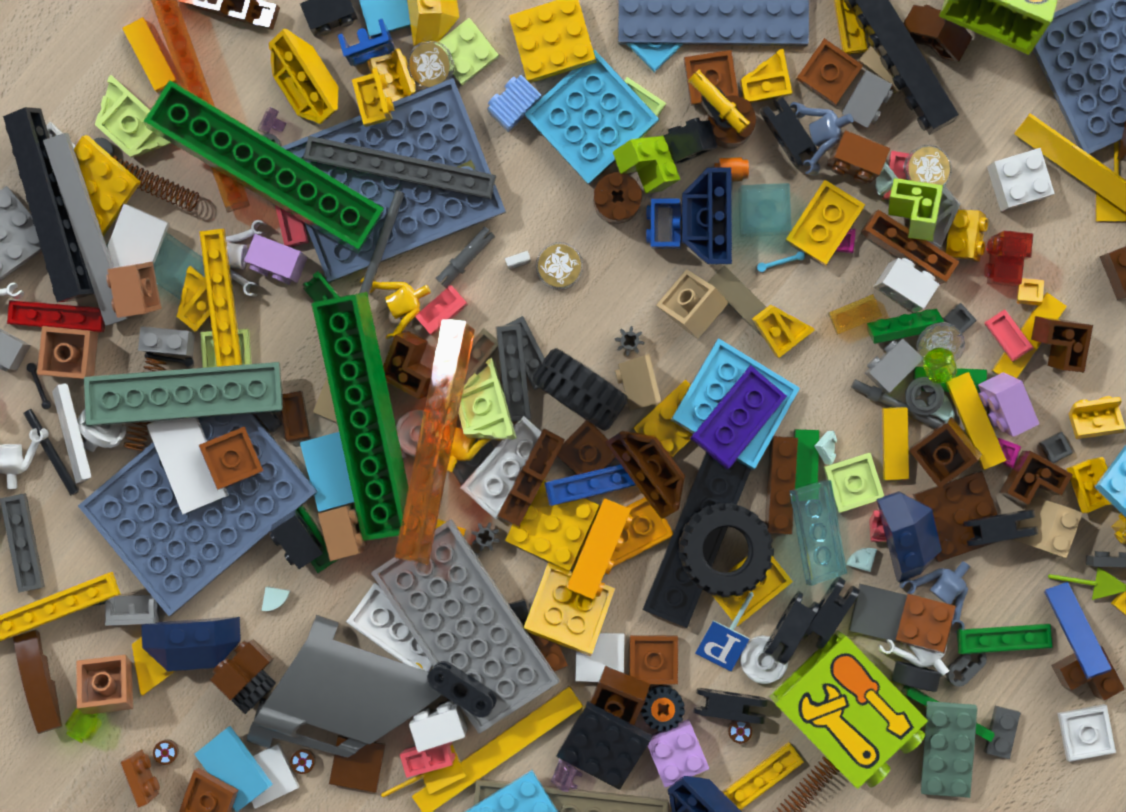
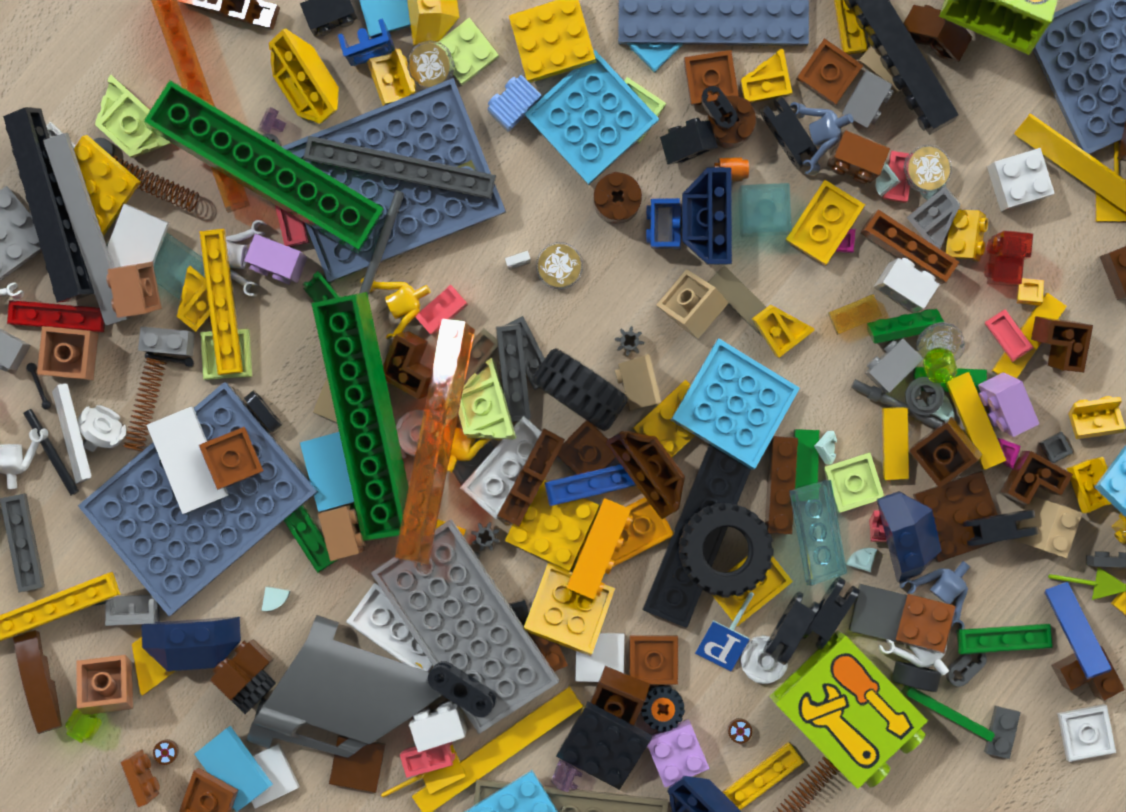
sand green plate [84,362,283,426] -> none
yellow tile [122,17,178,92] -> none
black brick [270,509,323,569] -> none
reddish brown tile [281,391,311,442] -> none
reddish brown tile [290,748,316,774] -> none
yellow bracket [351,68,394,127] -> none
dark grey pin [435,226,495,289] -> none
lime brick [612,136,681,194] -> none
yellow pin [688,70,750,134] -> none
dark purple tile [690,365,787,469] -> none
black piece [694,688,768,724] -> none
medium azure hinge [757,251,805,272] -> none
lime brick [888,178,943,241] -> none
sand green plate [920,701,977,798] -> none
dark grey tile [943,303,977,335] -> none

